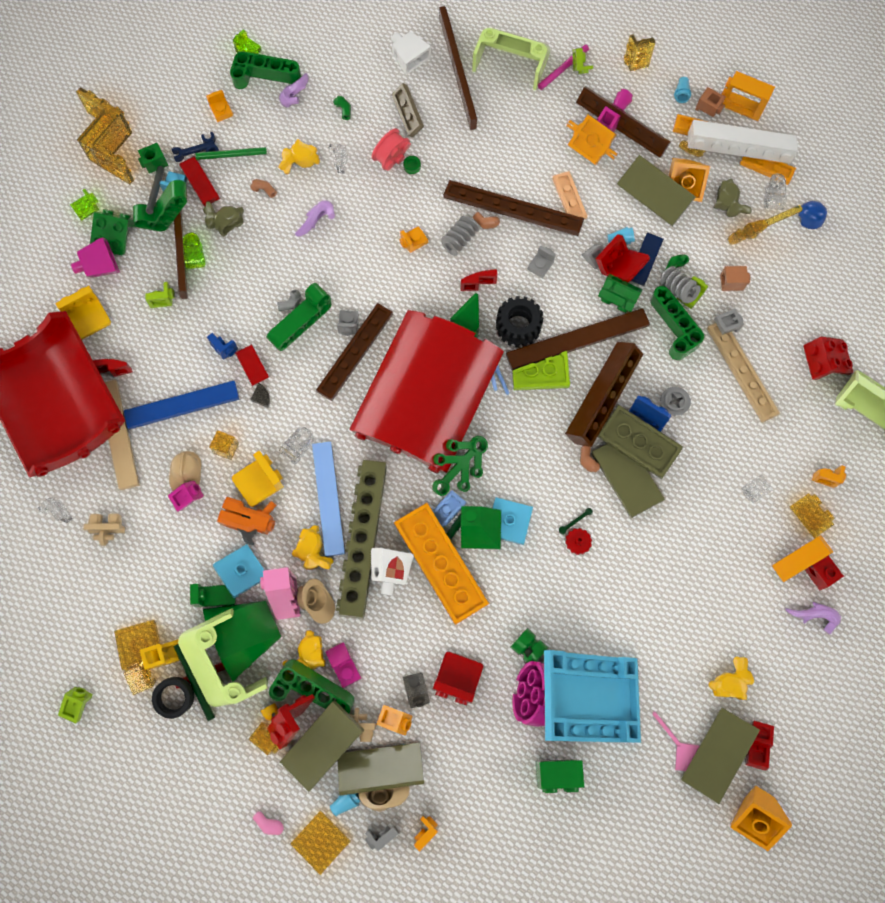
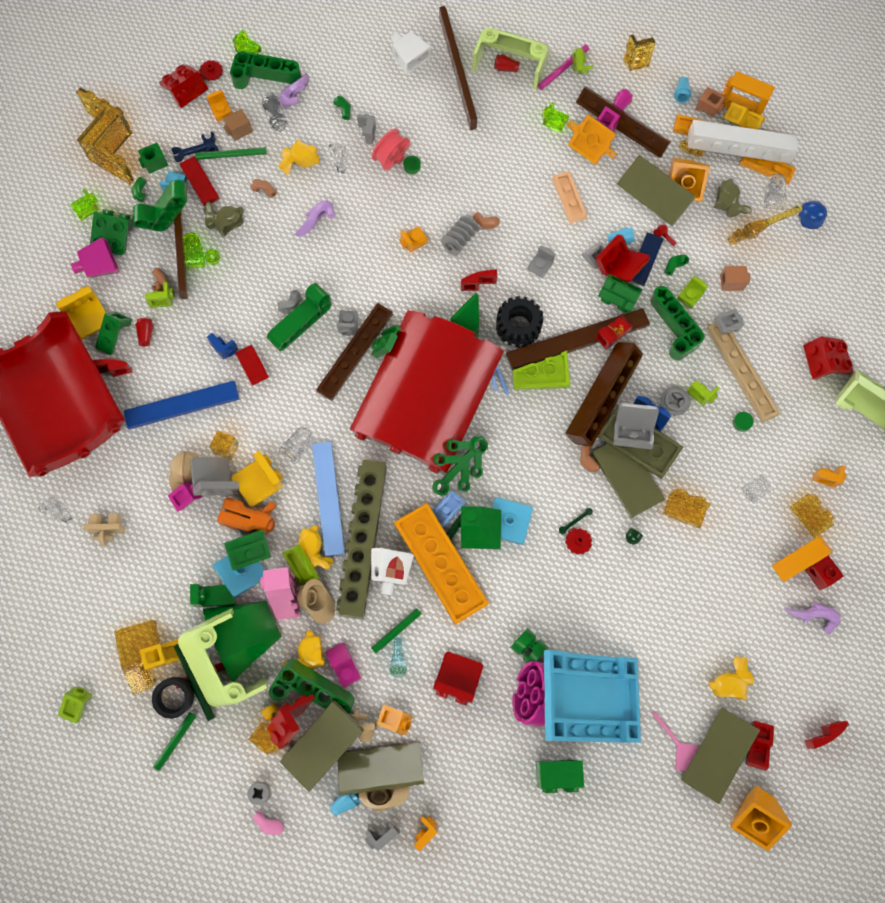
tan tile [105,380,140,491] -> none
dark grey bar [146,166,164,214] -> none
clear smoke tile [251,383,270,408] -> none
clear yellow tile [290,811,351,875] -> none
dark tan plate [391,83,424,137] -> none
clear smoke bracket [403,672,430,708] -> none
reddish brown tile [443,180,584,236] -> none
light grey piece [660,266,701,303] -> none
none -> green bracket [95,312,132,355]
none -> green arm [131,177,146,202]
none -> red cone [135,318,154,347]
none -> nougat arm [152,268,168,292]
none -> green bar [153,712,197,771]
none -> red bracket [159,64,208,108]
none -> light grey bracket [190,457,239,497]
none -> red piece [199,60,223,81]
none -> clear neon green hinge [205,249,220,265]
none -> medium nougat brick [223,109,253,141]
none -> green plate [223,530,271,571]
none -> light grey wheel [247,782,271,805]
none -> clear piece [261,92,288,132]
none -> lime tile [282,544,319,586]
none -> light grey bracket [357,114,376,144]
none -> green plate [371,325,401,358]
none -> green bar [371,608,422,654]
none -> clear light blue piece [389,638,407,678]
none -> red cone [494,54,520,72]
none -> clear neon green bracket [542,102,569,133]
none -> red leg [596,315,633,350]
none -> light grey bracket [613,403,659,450]
none -> dark green hinge [626,528,643,545]
none -> red hand [653,225,677,246]
none -> clear yellow bracket [662,489,711,529]
none -> lime bracket [687,381,720,407]
none -> yellow slope [724,102,766,130]
none -> green tile [733,412,754,432]
none -> red slope [804,720,849,749]

